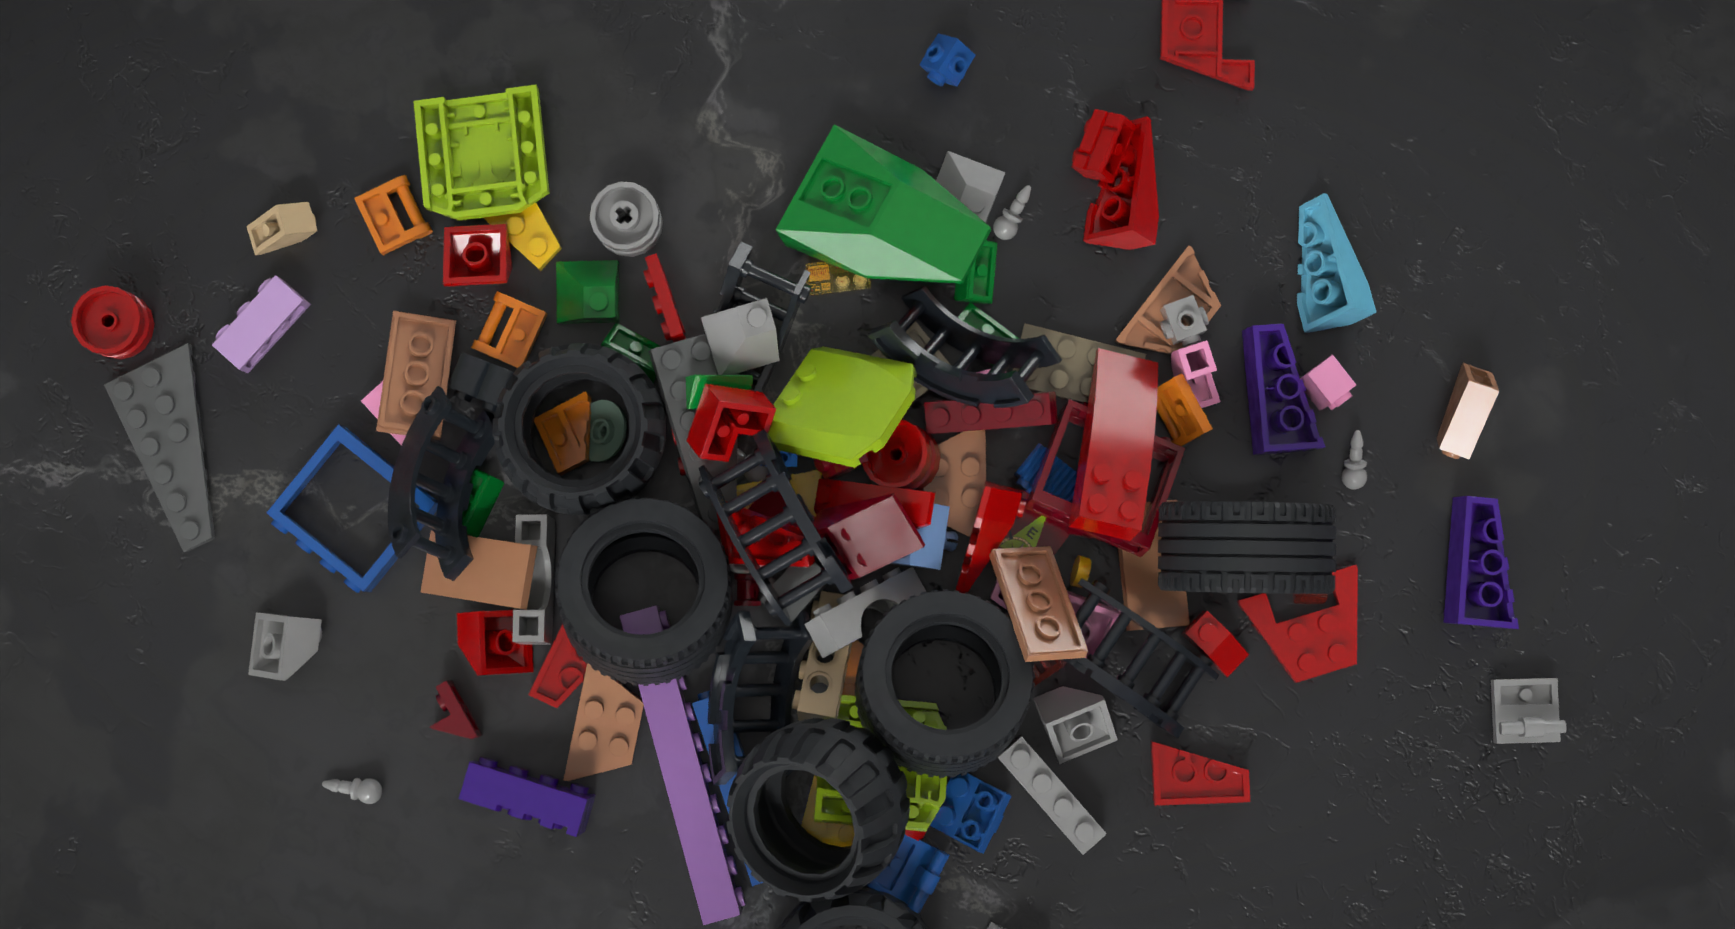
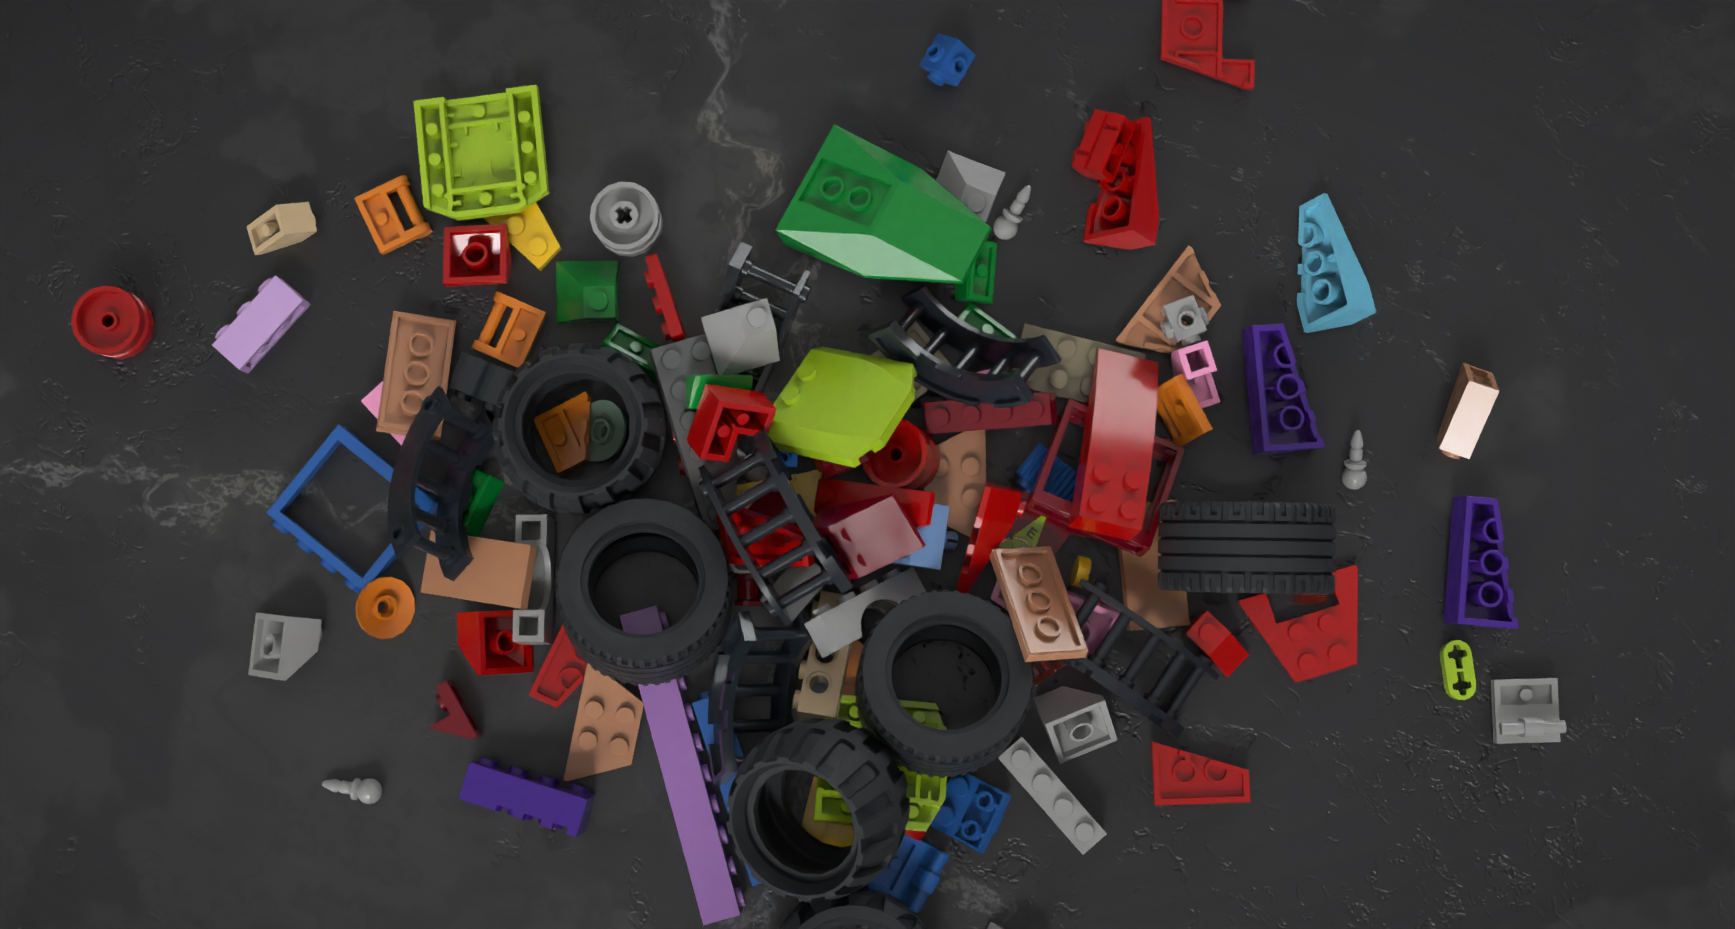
dark grey wing [104,343,215,552] -> none
clear yellow tile [805,262,871,296] -> none
bright pink brick [1300,355,1356,411] -> none
none -> orange dish [356,576,415,639]
none -> lime beam [1440,640,1476,700]

